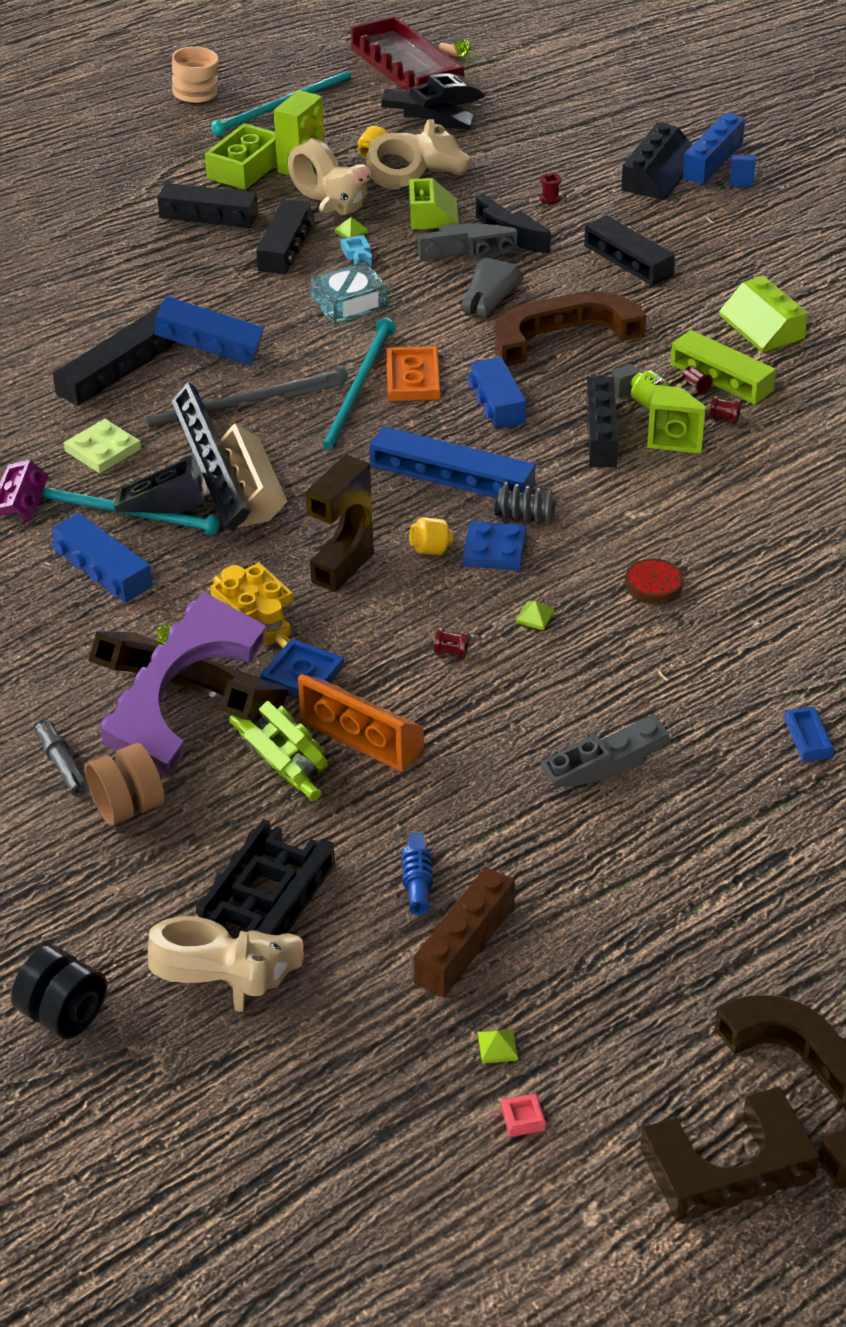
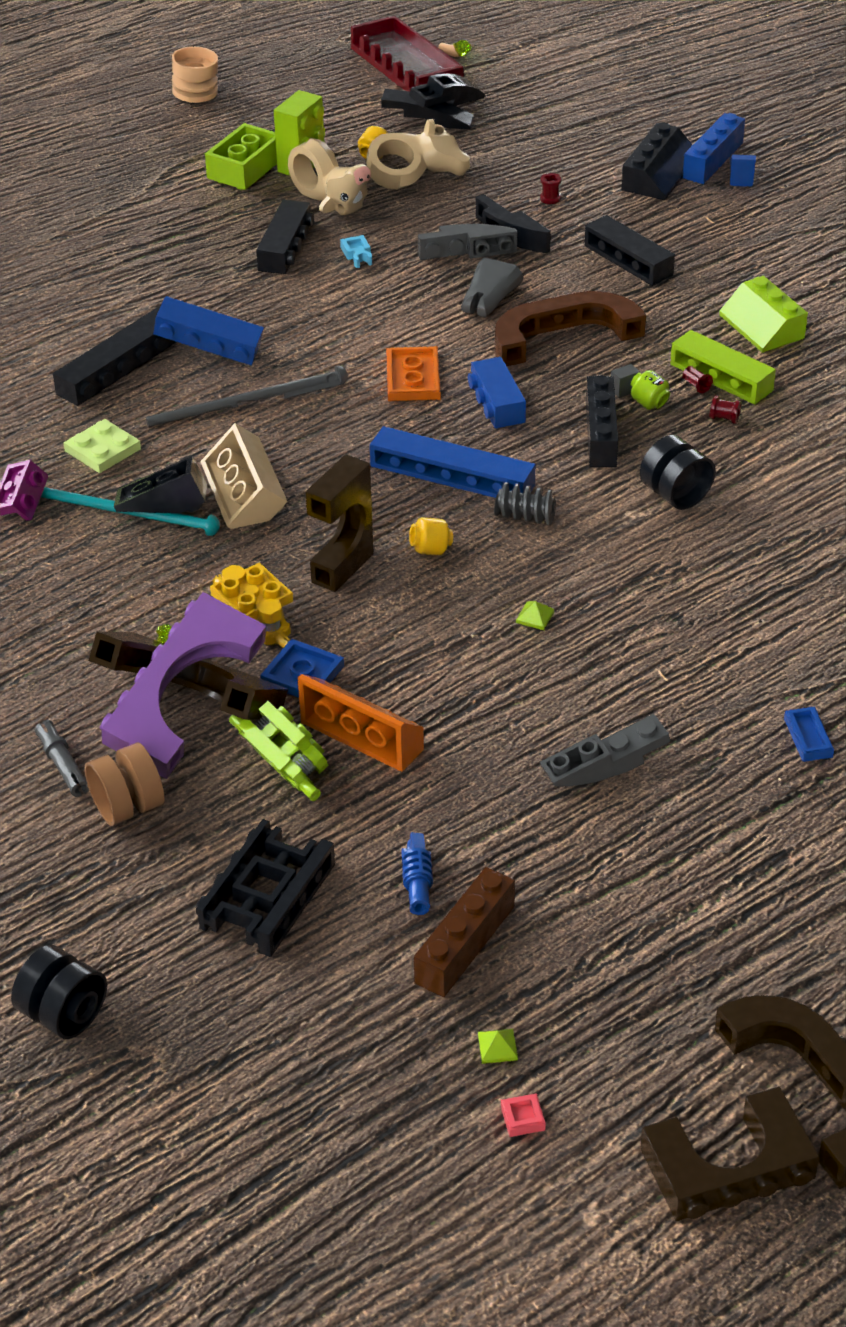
blue brick [52,513,153,603] -> none
tan animal [148,916,305,1012] -> none
black brick [157,183,258,228] -> none
black plate [171,382,251,531] -> none
teal bar [211,71,351,137] -> none
clear light blue brick [309,261,388,323] -> none
teal bar [323,318,395,450] -> none
lime slope [335,217,369,238] -> none
lime slope [409,178,459,230] -> none
dark red bush [434,628,469,659] -> none
blue plate [463,521,526,570] -> none
tile [625,558,684,604] -> none
lime slope [647,385,706,454] -> none
none -> black wheel [640,435,716,510]

